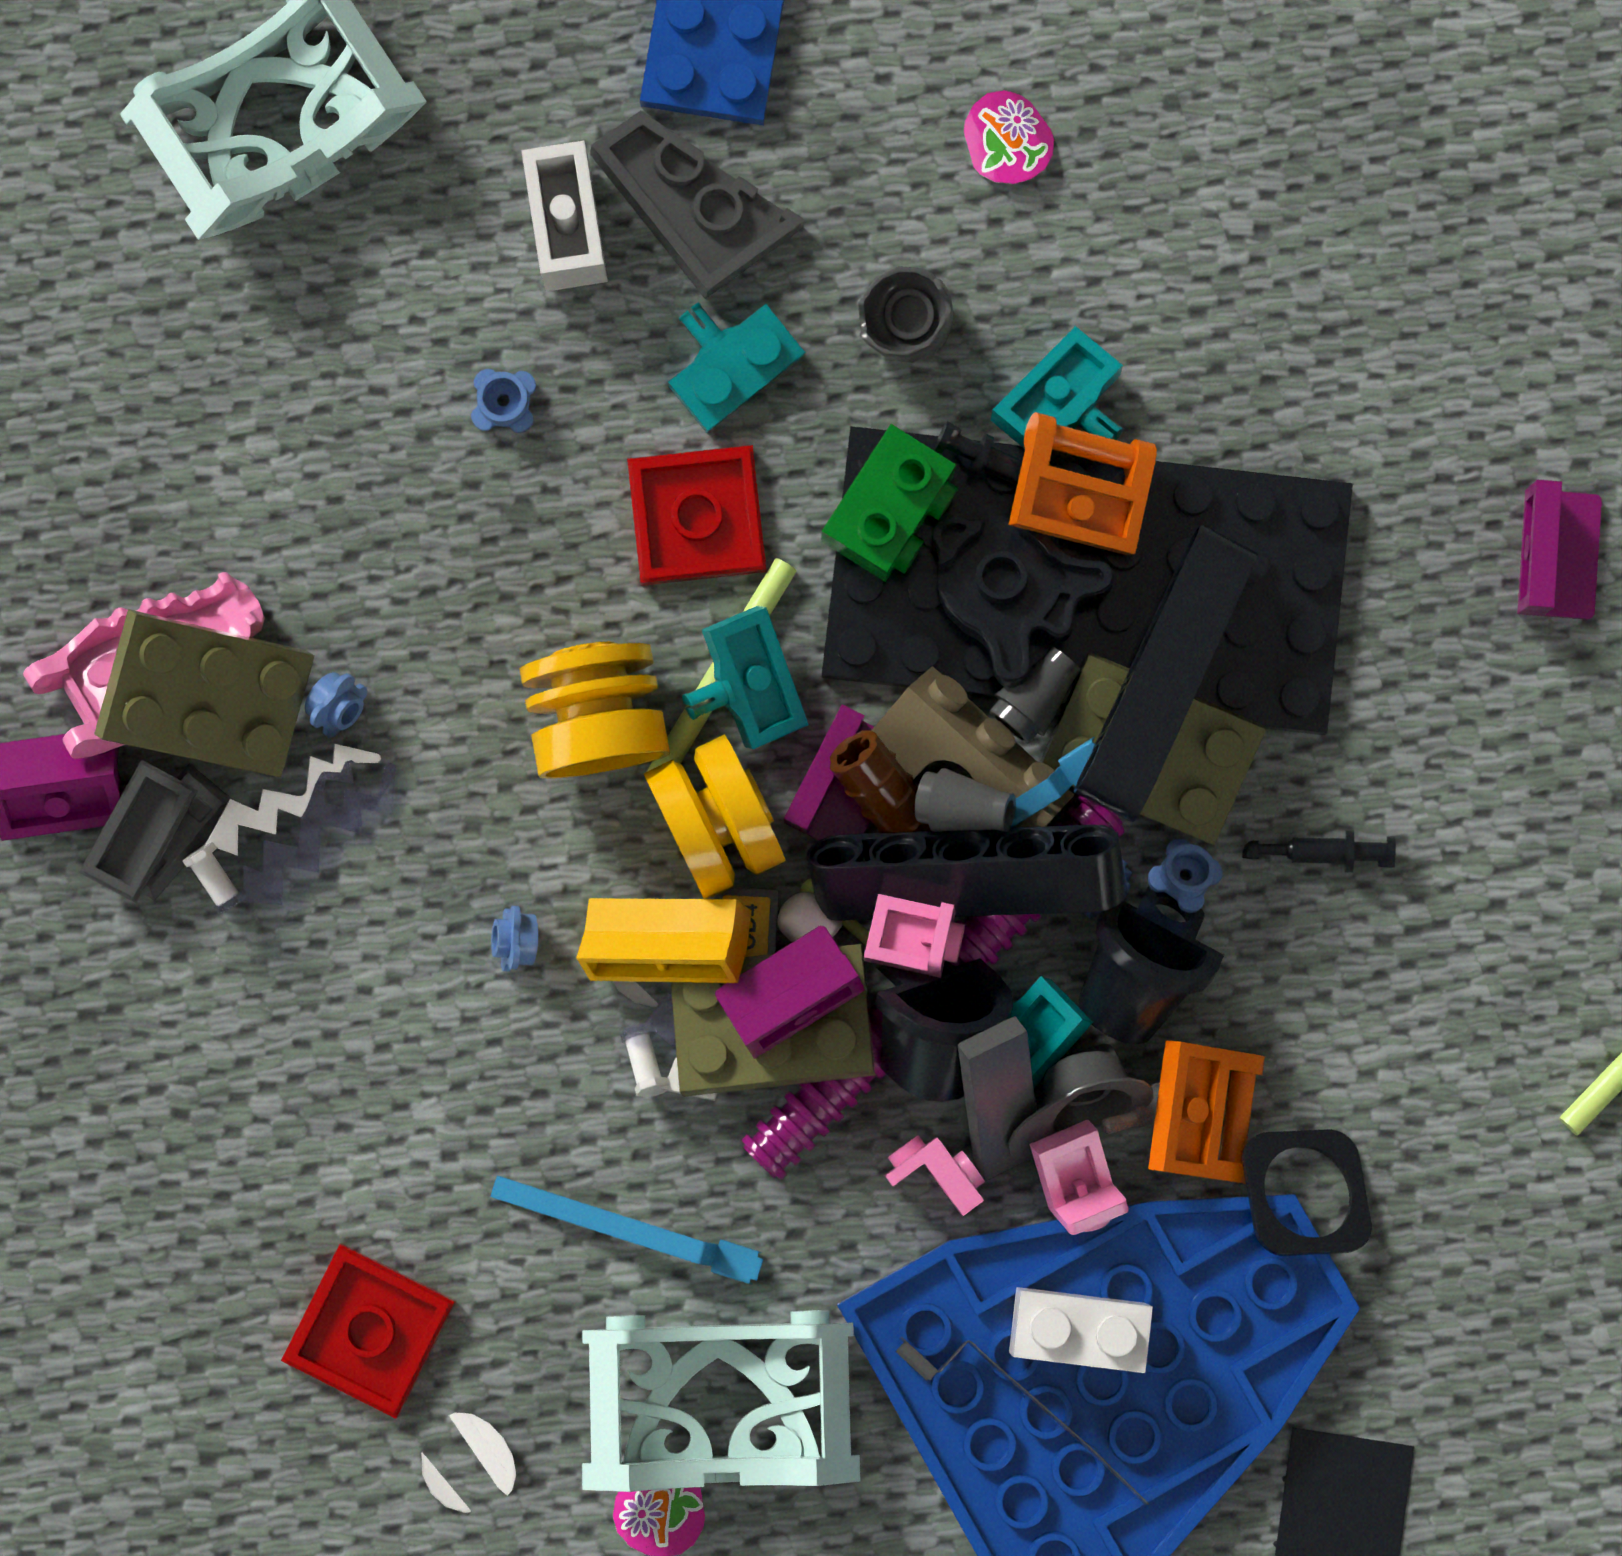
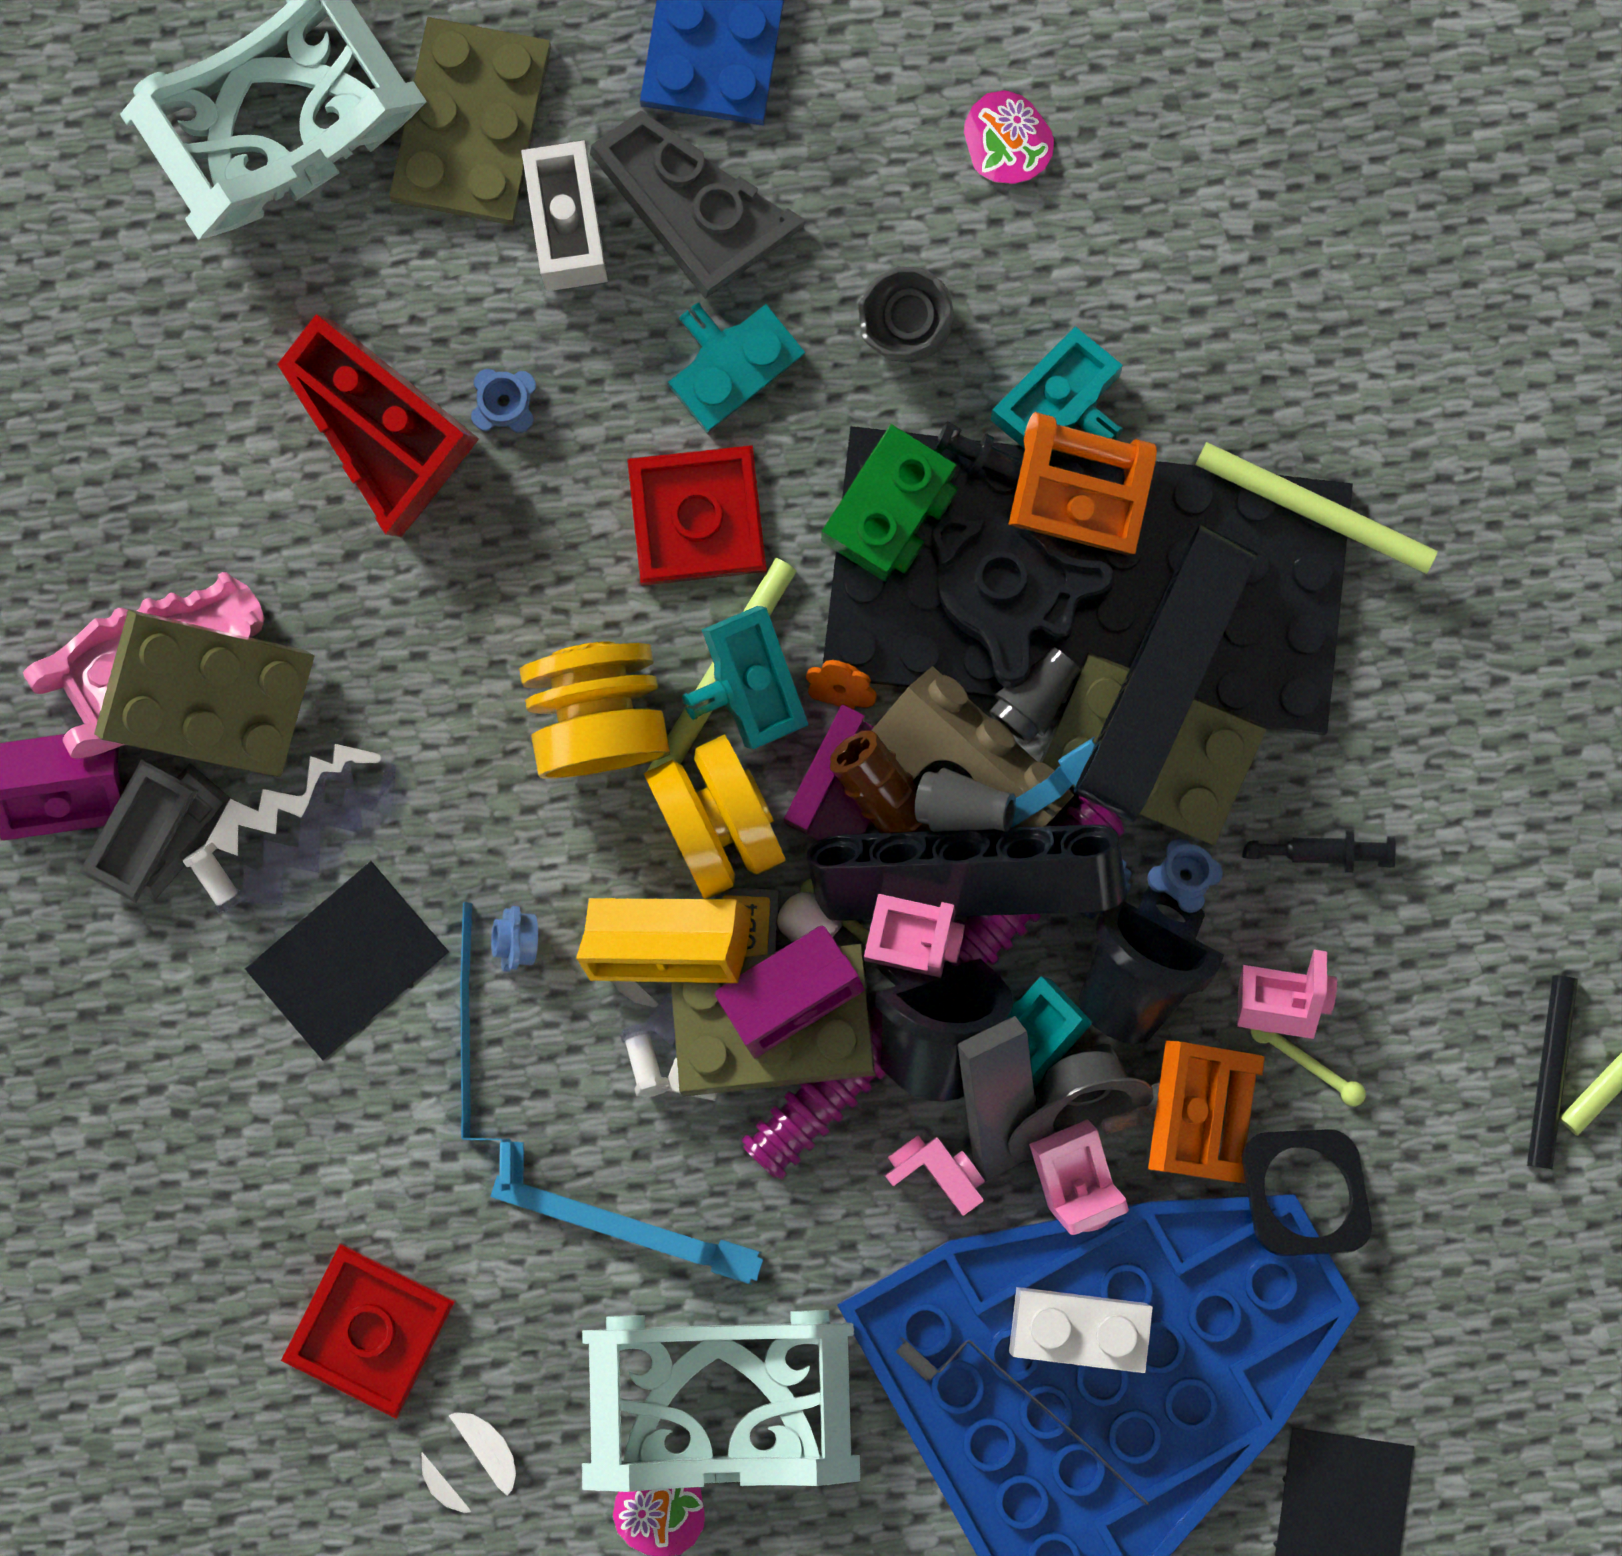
medium blue plate [305,672,367,738] -> none
magenta panel [1517,480,1602,620] -> none
none -> black window [245,861,449,1061]
none -> red wedge [277,314,479,537]
none -> olive plate [389,17,551,226]
none -> dark azure piece [460,902,524,1191]
none -> orange plant [806,660,877,710]
none -> yellowish green bar [1195,442,1438,574]
none -> bright pink bracket [1237,949,1337,1039]
none -> yellowish green hinge [1251,1029,1366,1107]
none -> black bar [1527,975,1578,1170]

